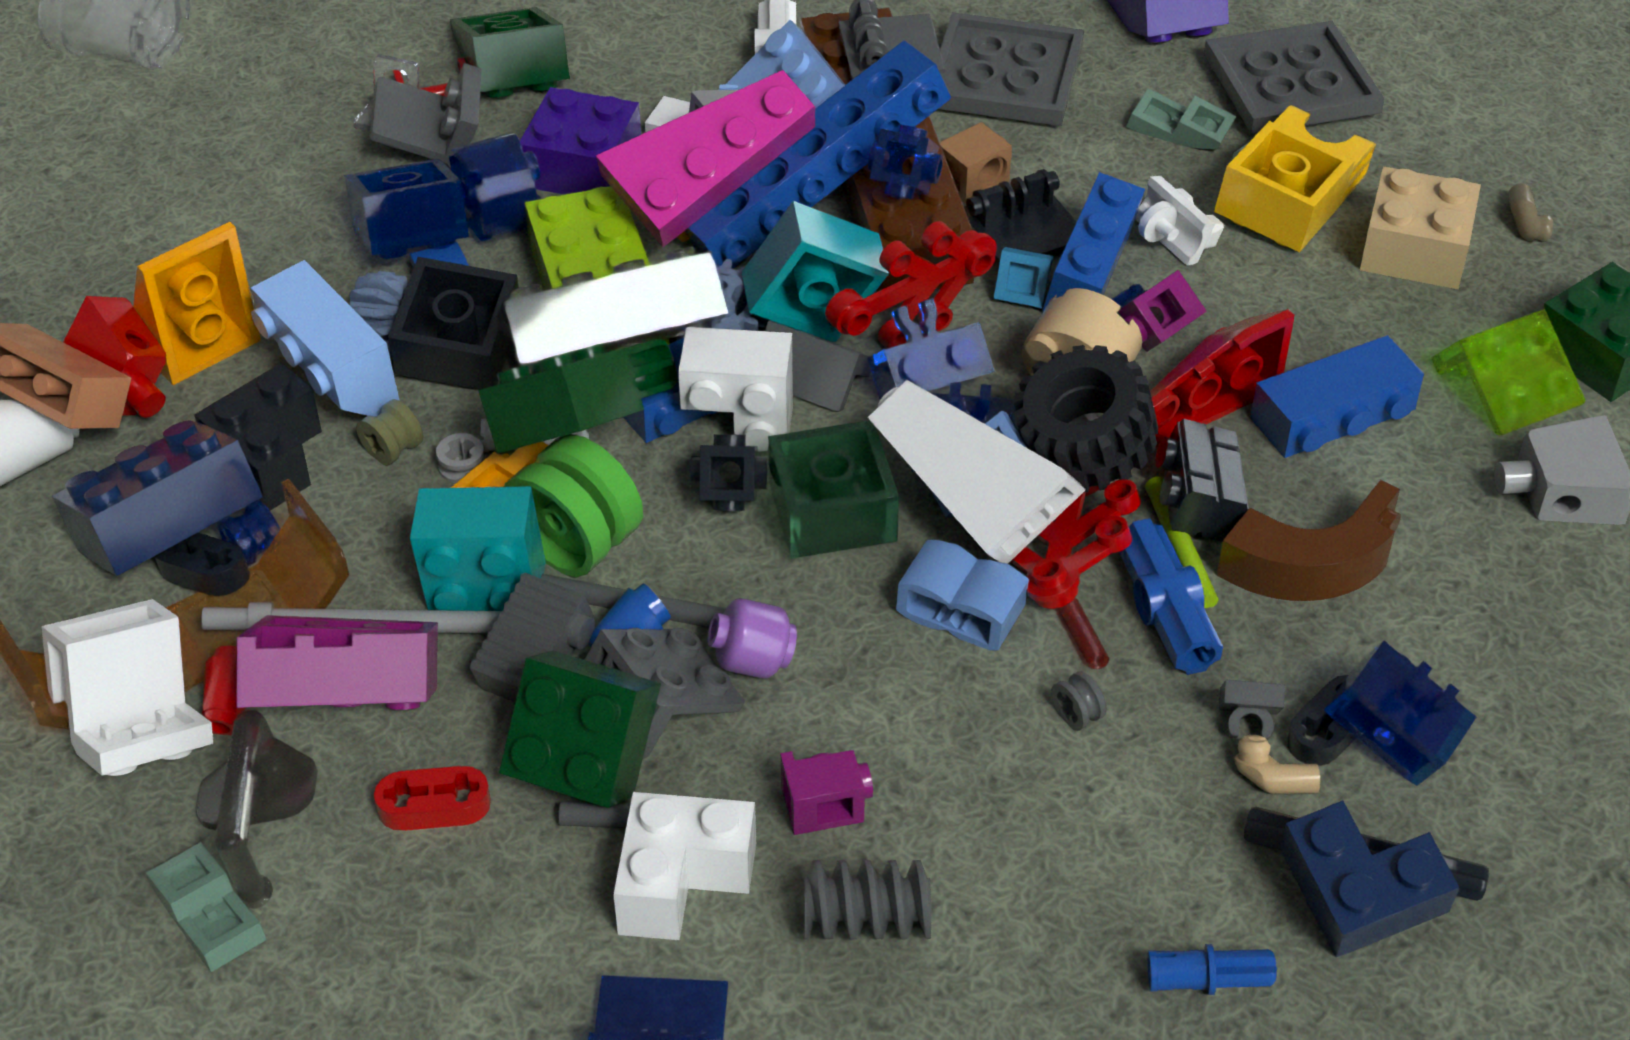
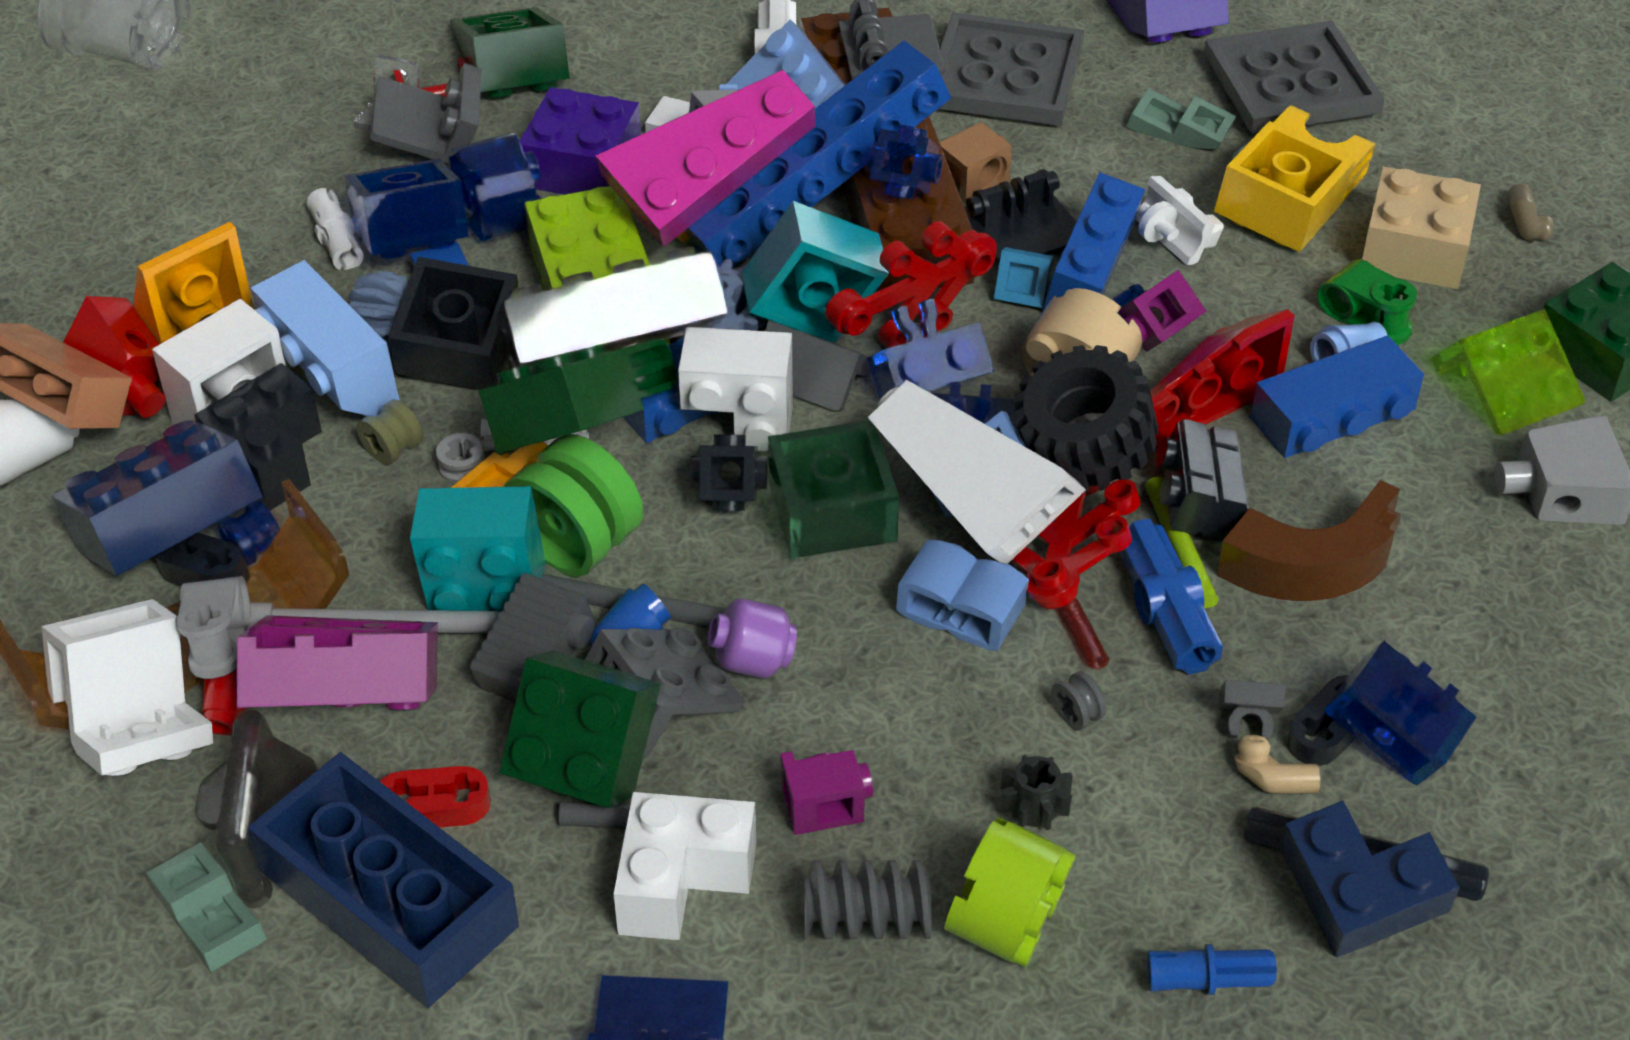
none -> white brick [152,299,286,424]
none -> light grey piece [176,576,251,679]
none -> dark blue brick [247,752,519,1008]
none -> white pin [306,188,364,270]
none -> lime brick [944,817,1077,967]
none -> pearl dark grey gear [1000,755,1073,830]
none -> light blue cone [1310,322,1387,362]
none -> green piece [1317,259,1417,345]

